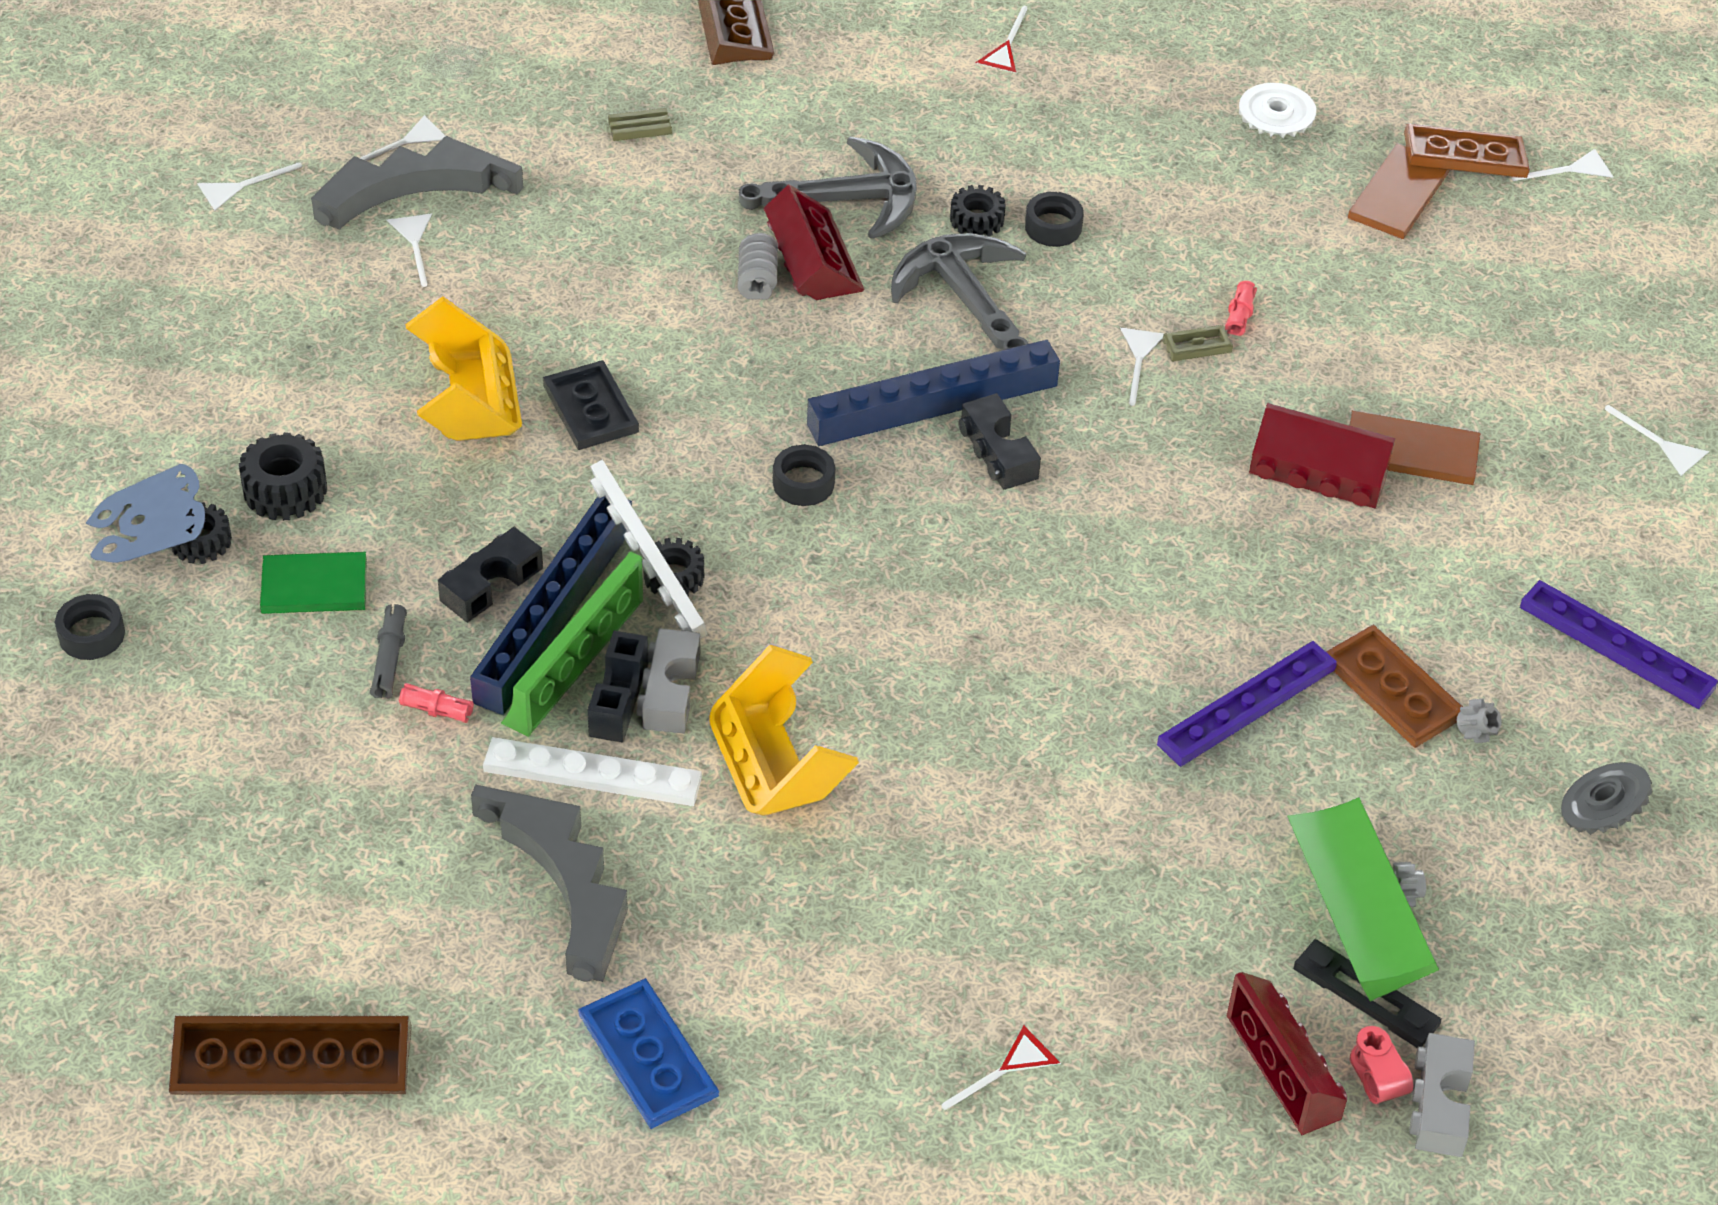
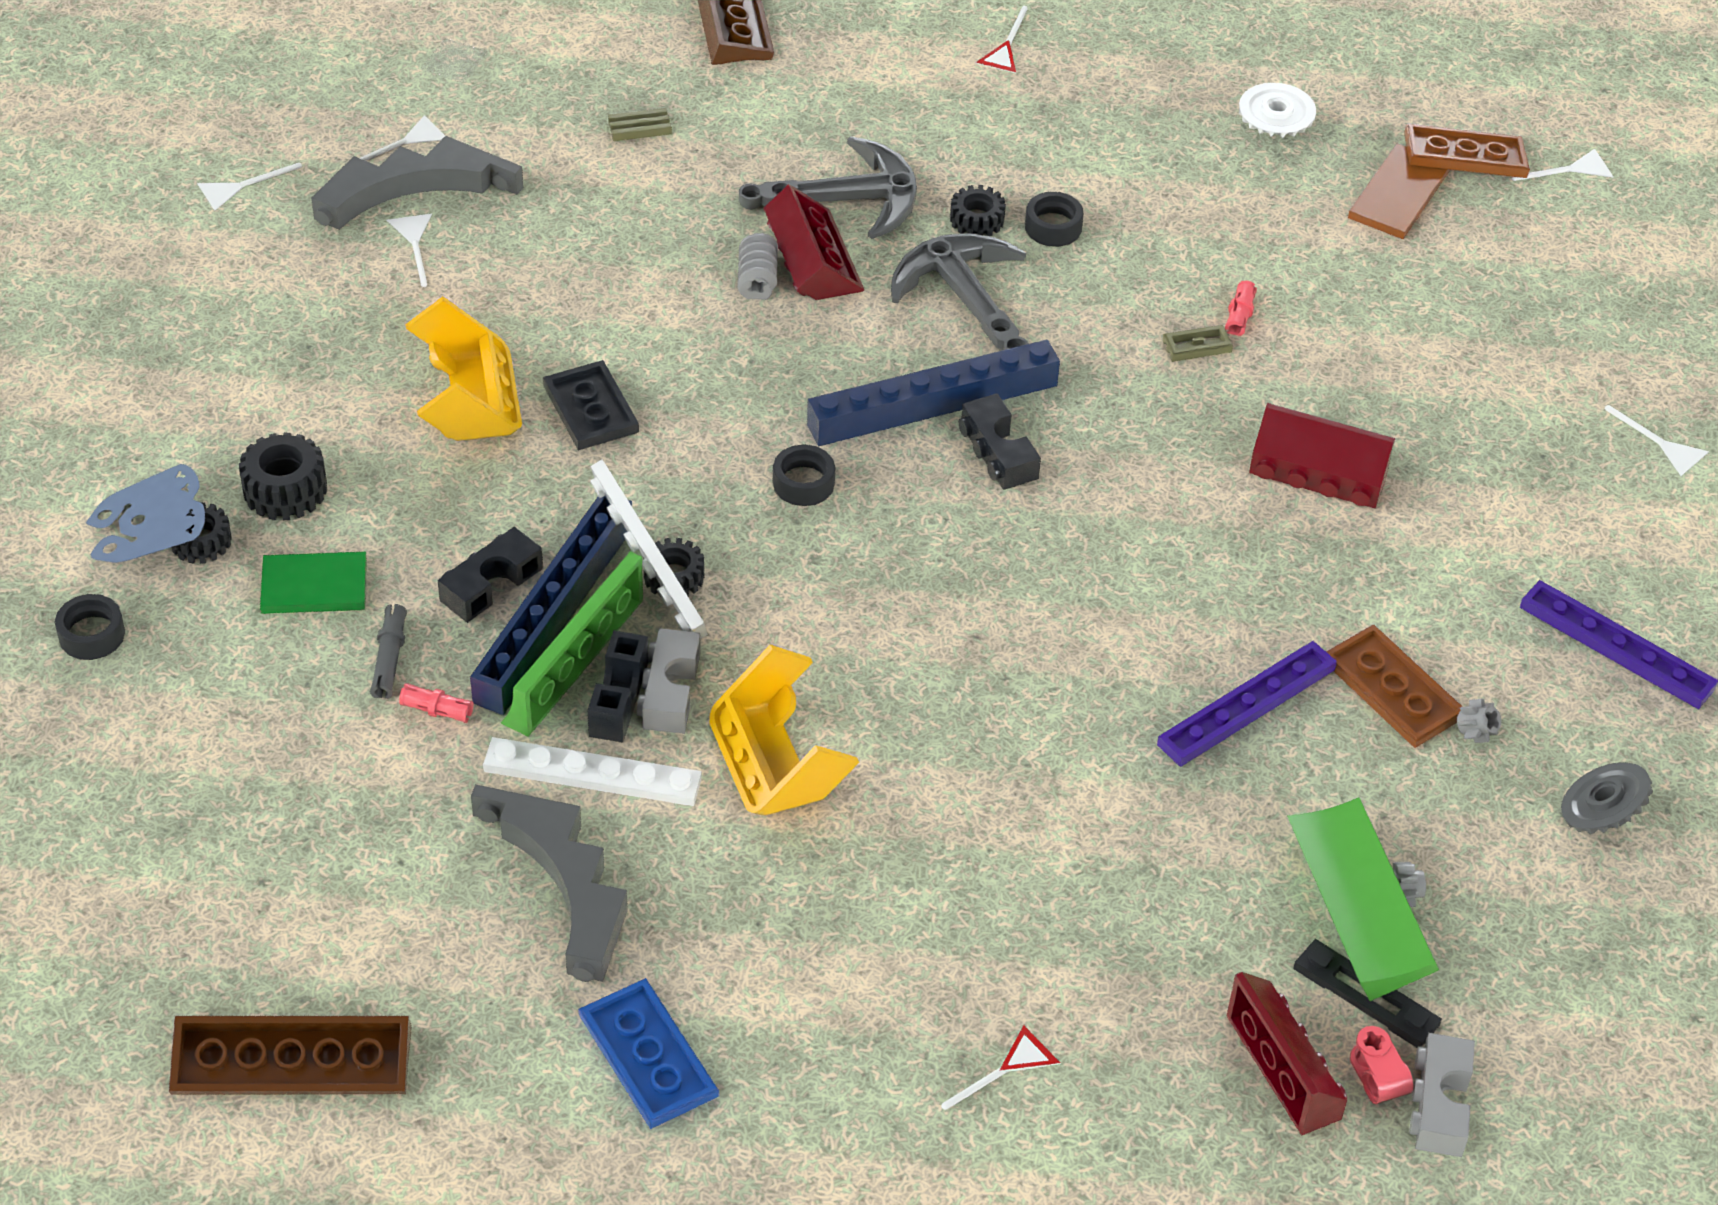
white piece [1120,328,1164,406] -> none
dark orange tile [1349,410,1481,485] -> none

